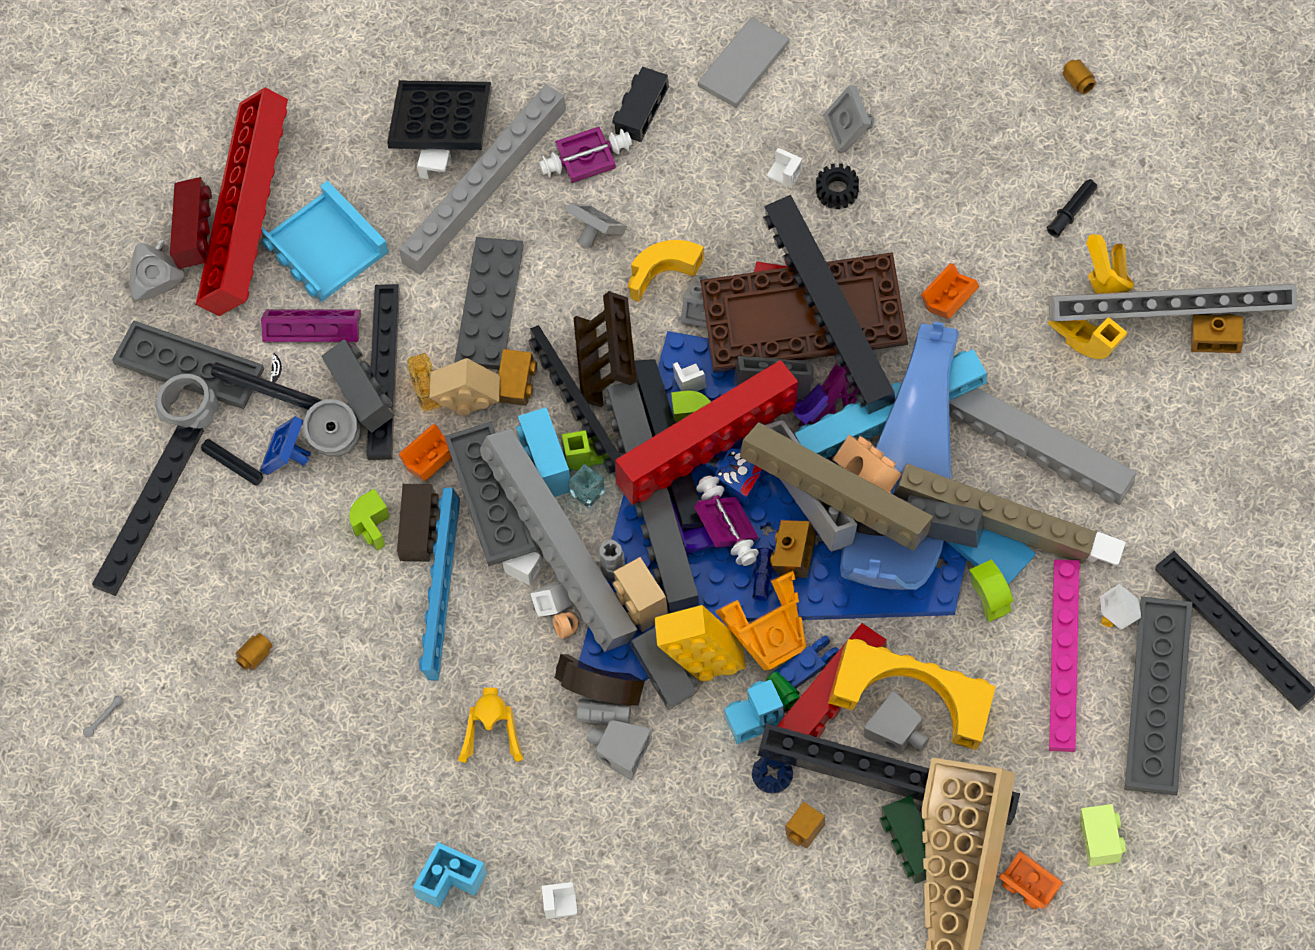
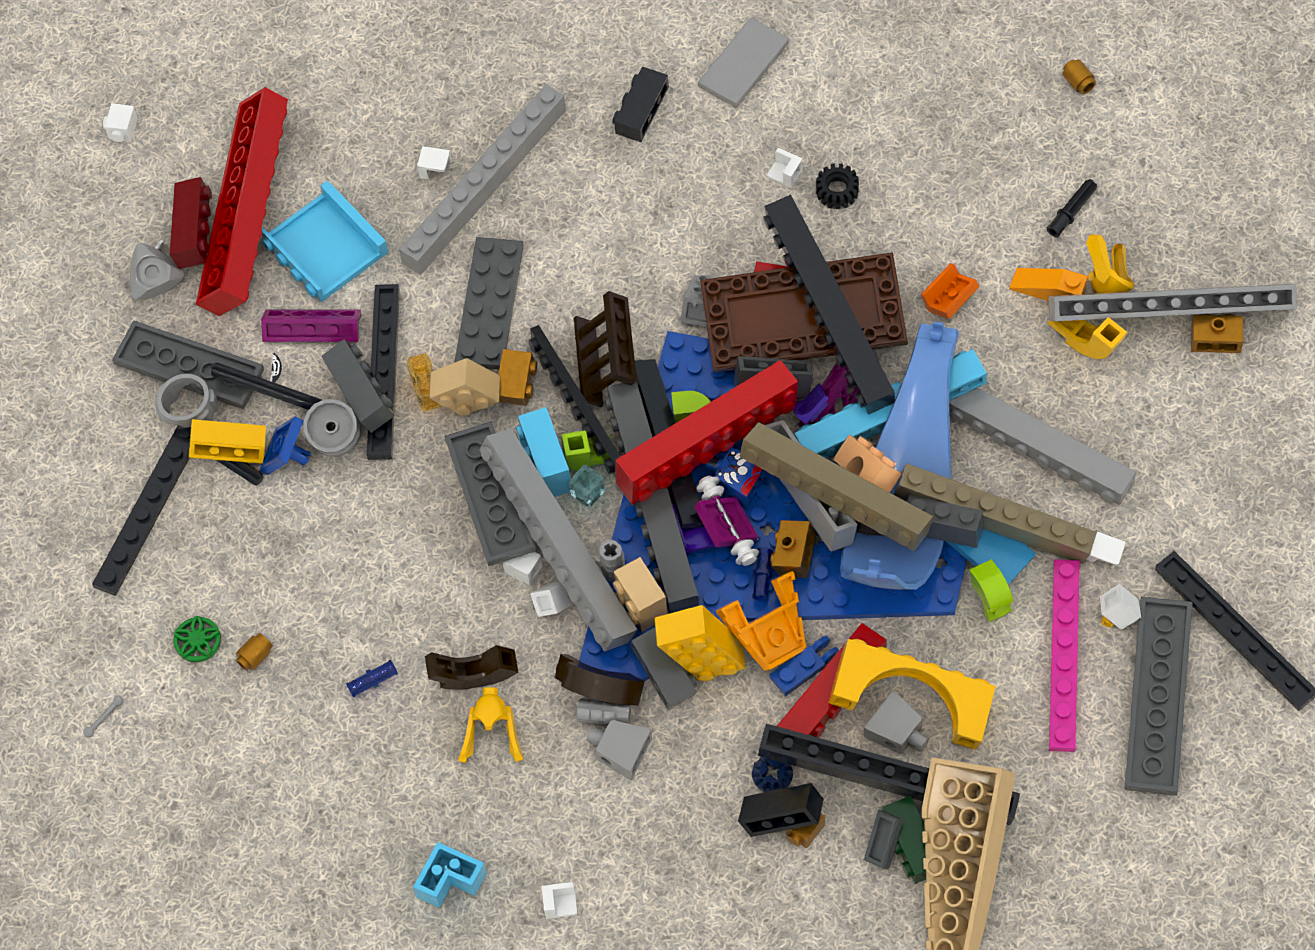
lime brick [349,489,390,551] -> none
black plate [387,80,492,150] -> none
dark brown brick [397,484,439,562] -> none
orange bracket [399,424,452,482] -> none
dark azure plate [419,488,460,681] -> none
magenta plate [539,126,632,183] -> none
light nougat tile [553,612,579,639] -> none
light grey tile [566,203,627,248] -> none
yellow arch [628,240,705,302] -> none
white panel [673,362,706,392] -> none
medium azure brick [724,679,784,744] -> none
green cone [766,671,800,711] -> none
light grey tile [824,86,874,152] -> none
orange bracket [999,851,1064,910] -> none
yellowish green brick [1080,804,1126,866] -> none
none -> white brick [103,103,138,142]
none -> green wheel [173,616,221,662]
none -> yellow brick [189,419,266,464]
none -> clear blue pin [346,660,398,698]
none -> dark brown arch [425,645,519,690]
none -> black brick [738,783,824,837]
none -> dark grey tile [864,810,904,869]
none -> light orange slope [1009,268,1088,301]

